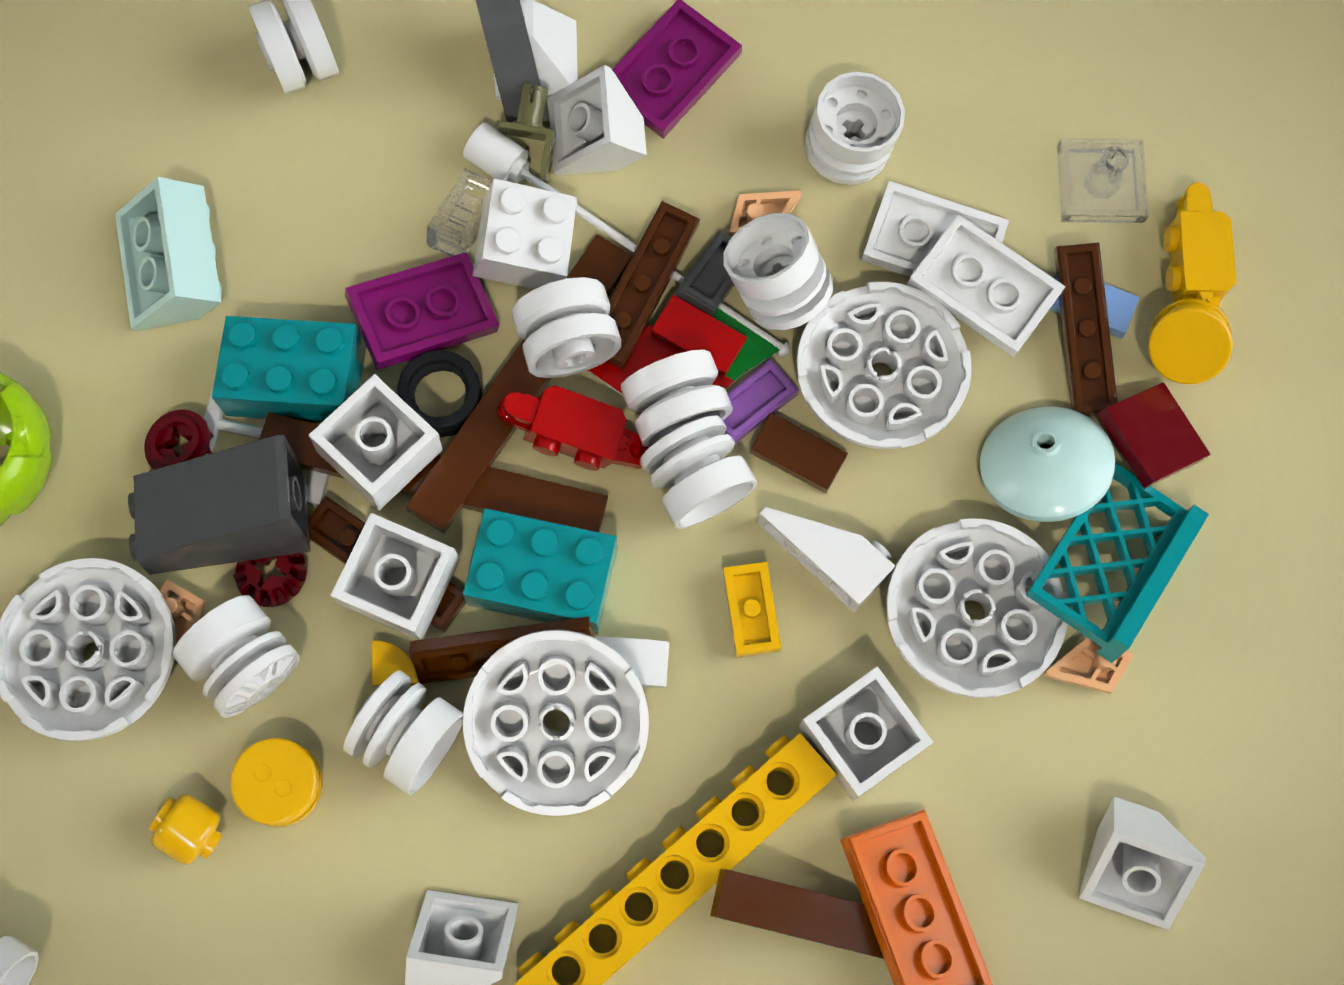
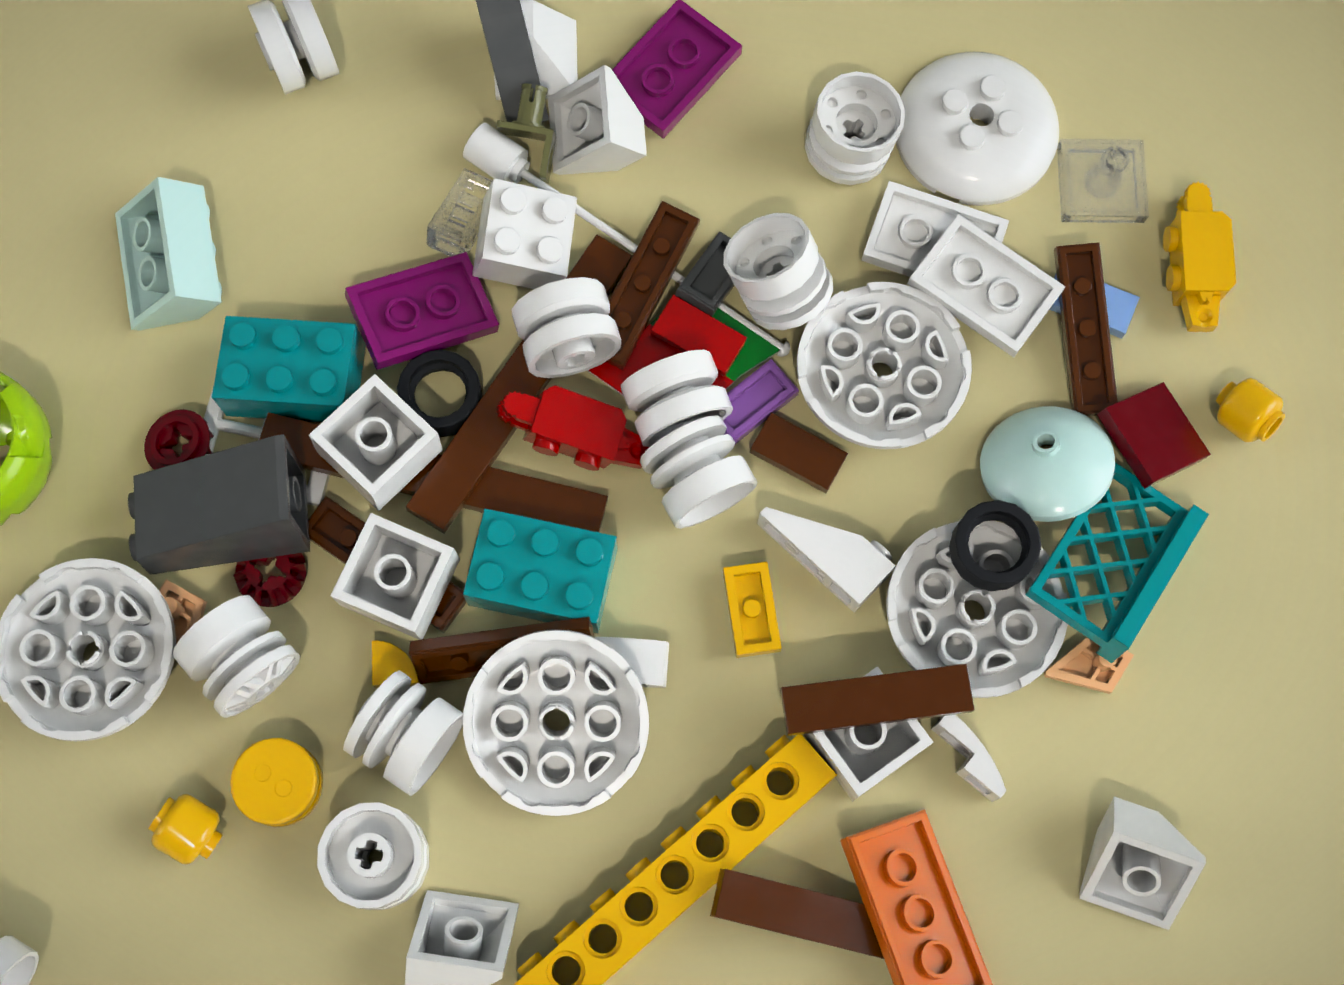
light nougat piece [729,190,802,236] -> none
yellow head [1148,299,1233,385] -> none
none -> white wheel [317,802,429,910]
none -> reddish brown tile [780,664,975,736]
none -> white brick [896,52,1059,206]
none -> white slope [931,715,1006,802]
none -> black tyre [949,500,1042,591]
none -> yellow head [1216,378,1285,442]

